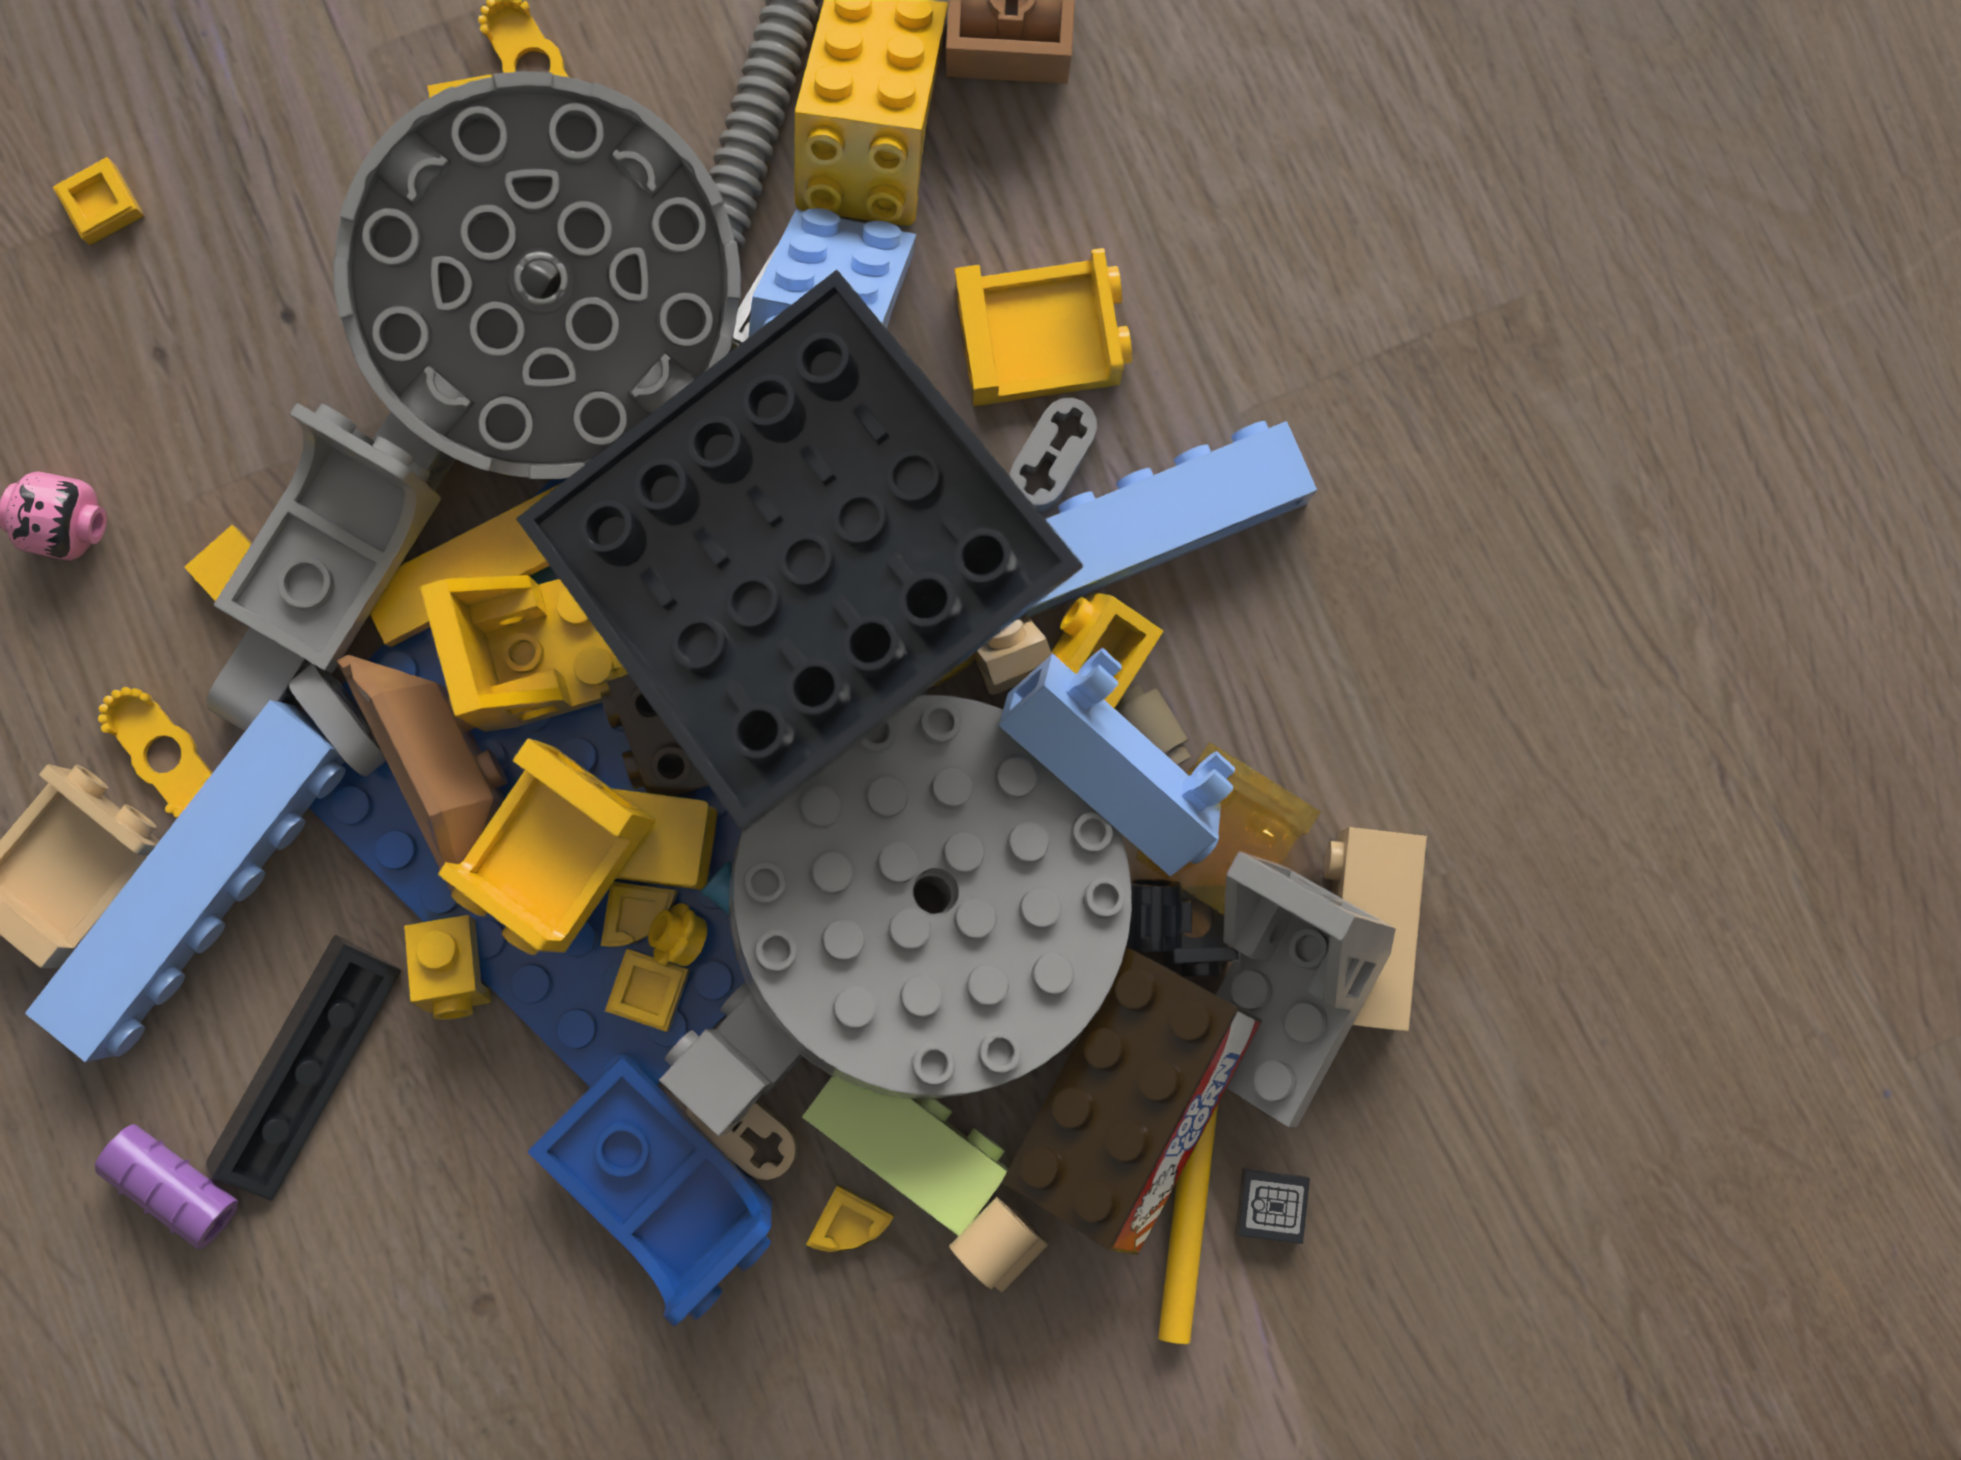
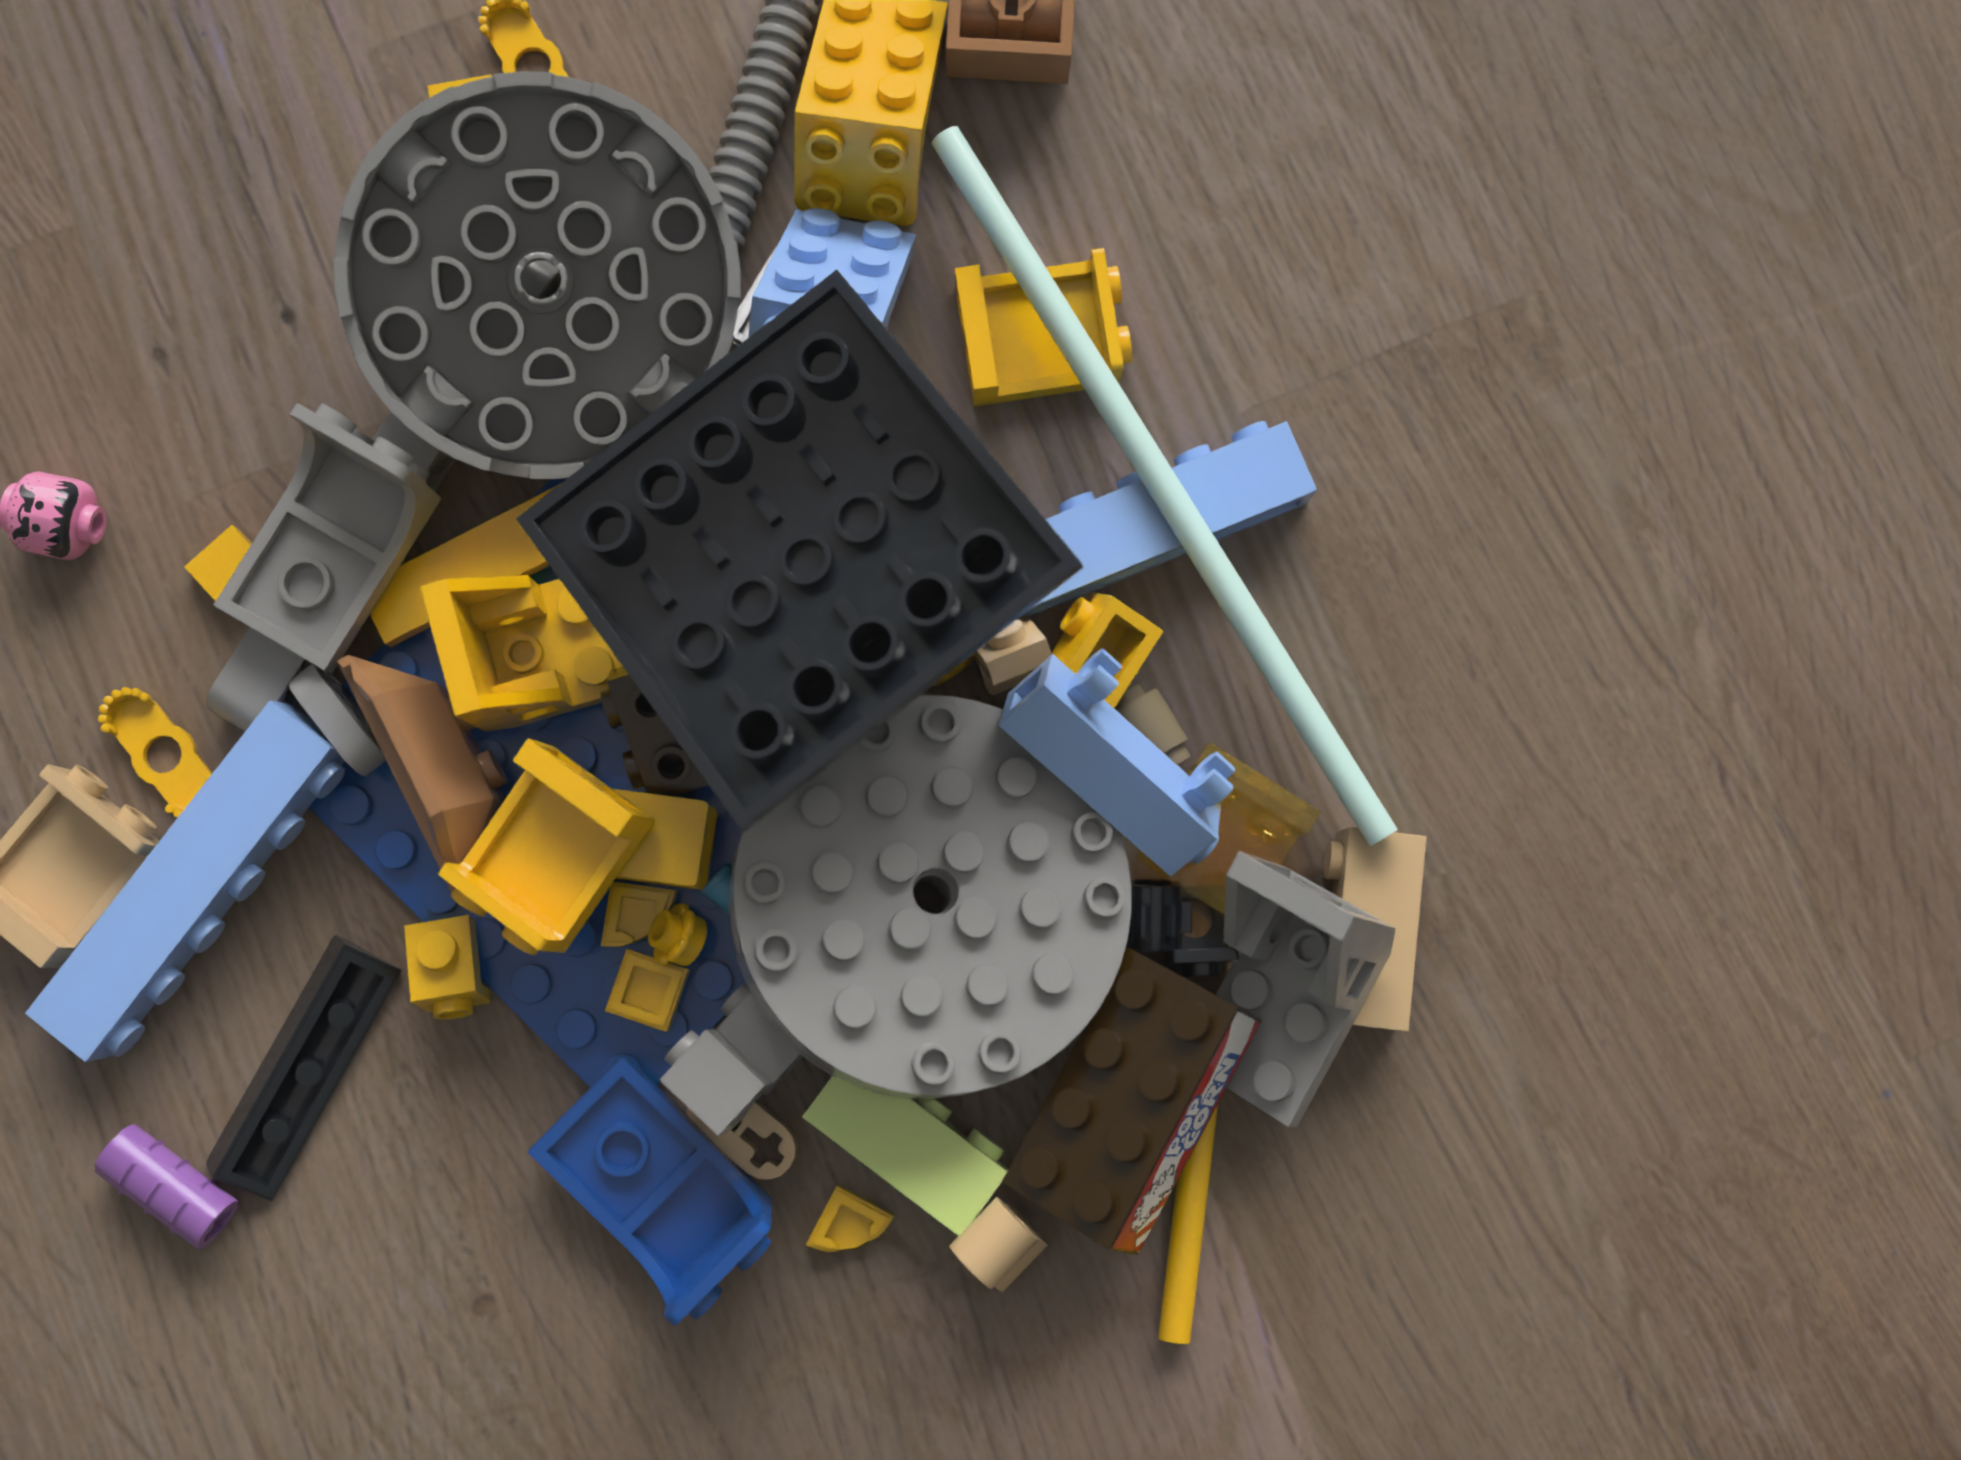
yellow tile [53,157,144,246] -> none
light grey beam [1009,398,1097,512] -> none
tile [1235,1168,1310,1244] -> none
none -> light aqua piece [932,126,1398,846]

